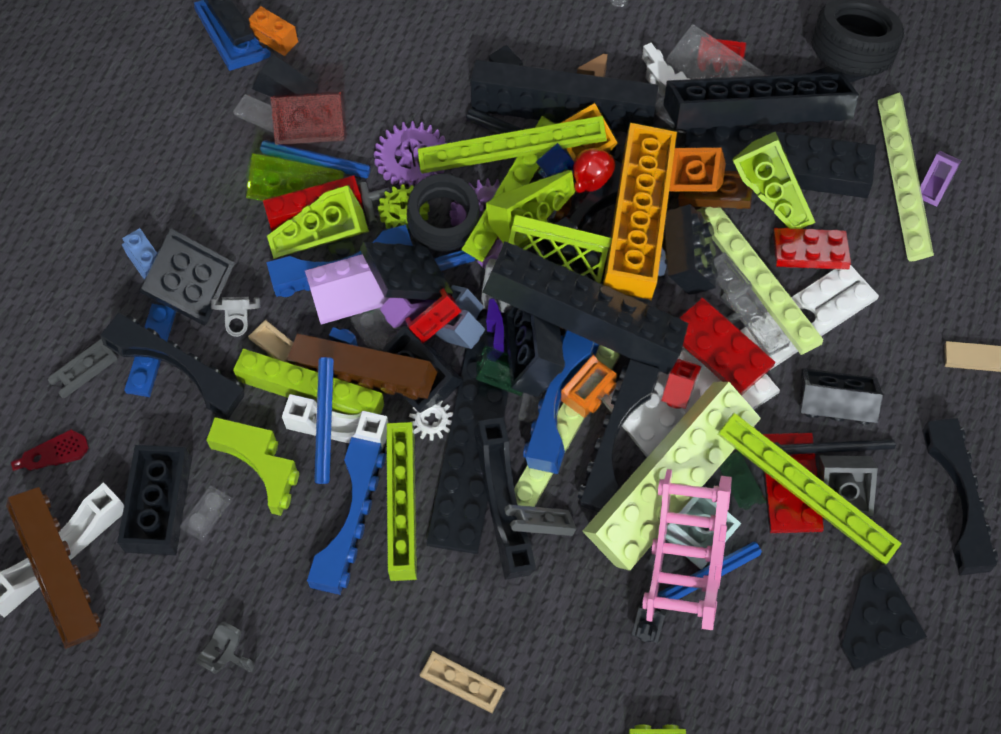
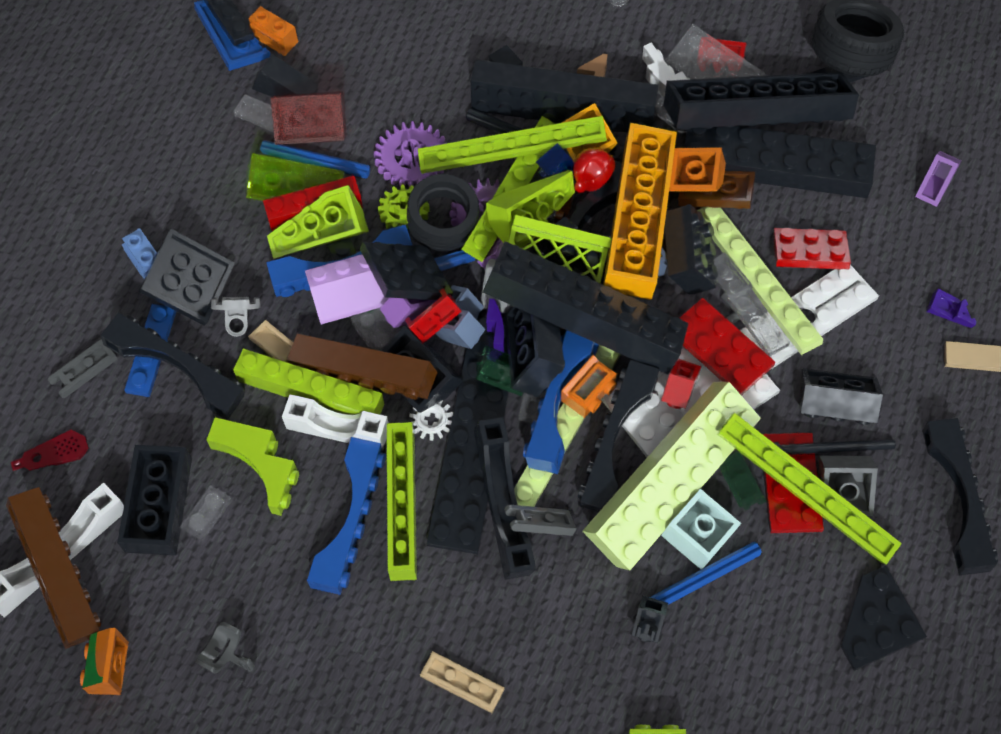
blue axle [314,357,334,484] -> none
blue plate [329,327,358,346] -> none
dark grey piece [358,182,390,225] -> none
bright pink fence [643,469,732,630] -> none
lime wedge [733,131,815,229] -> none
yellowish green plate [878,92,934,261] -> none
none -> orange slope [80,628,129,695]
none -> dark purple slope [926,288,977,328]

